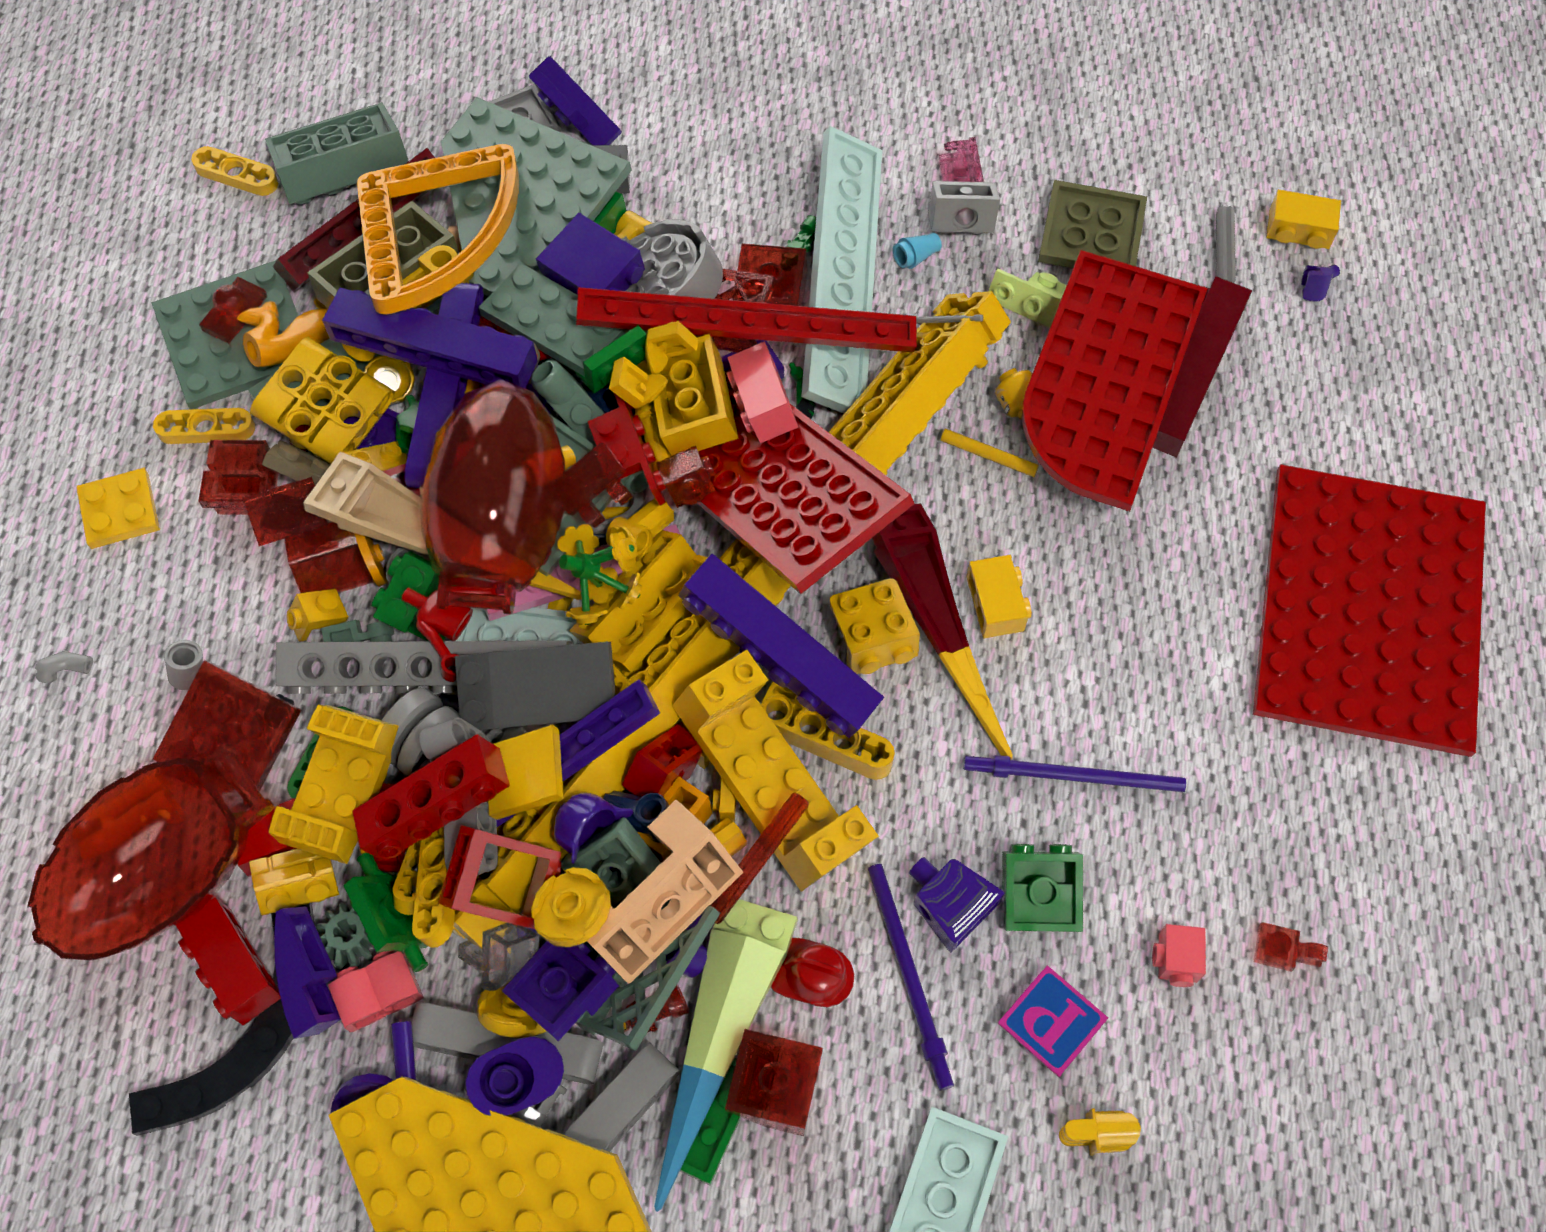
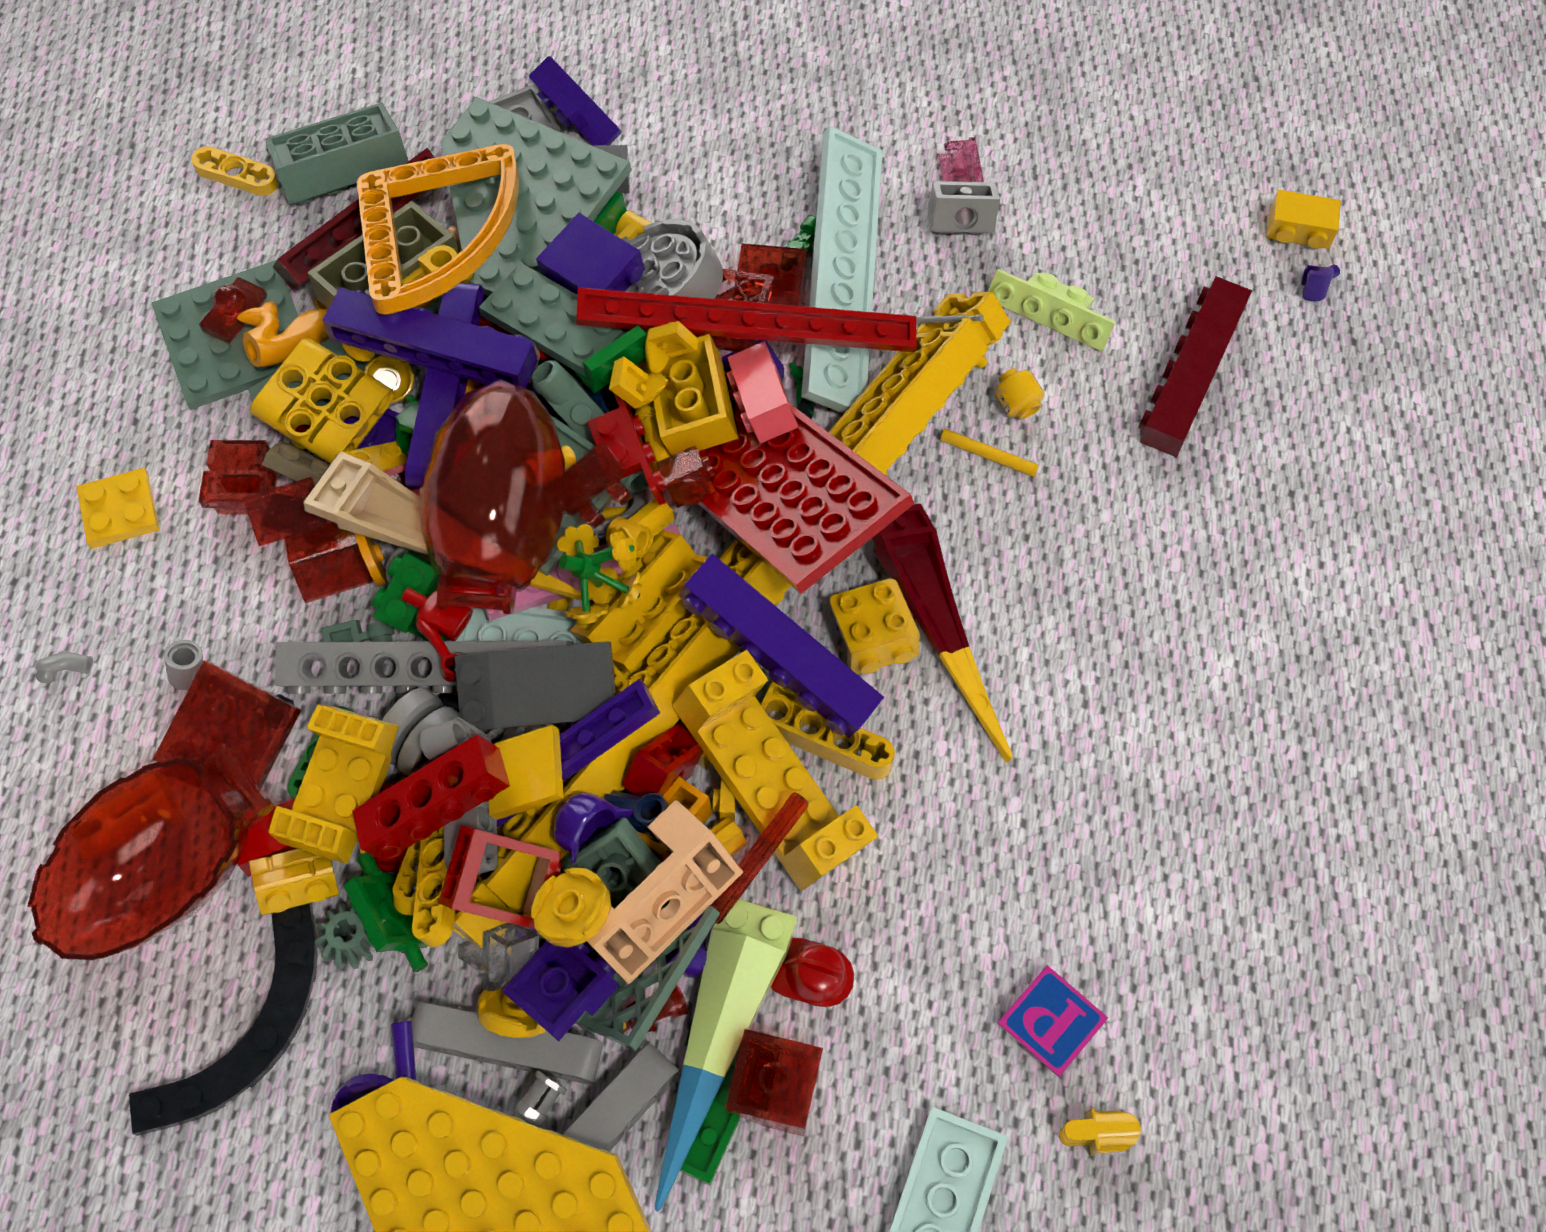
yellow beam [153,408,255,444] -> none
red brick [175,897,281,1026] -> none
dark purple slope [274,907,341,1039] -> none
yellow bracket [286,589,349,642] -> none
coral brick [328,951,424,1032] -> none
dark purple piece [465,1036,564,1116] -> none
dark purple bar [868,864,954,1091] -> none
medium azure cone [893,233,942,269] -> none
dark purple torso [909,857,1005,953] -> none
dark purple bar [963,755,1186,792] -> none
yellow brick [966,554,1032,639] -> none
green plate [1002,844,1083,932] -> none
red plate [1022,250,1208,512] -> none
olive plate [1038,180,1148,268] -> none
coral brick [1152,924,1206,987] -> none
light grey axle [1216,205,1236,283] -> none
red plate [1253,464,1486,757] -> none
clear red plate [1254,922,1328,972] -> none

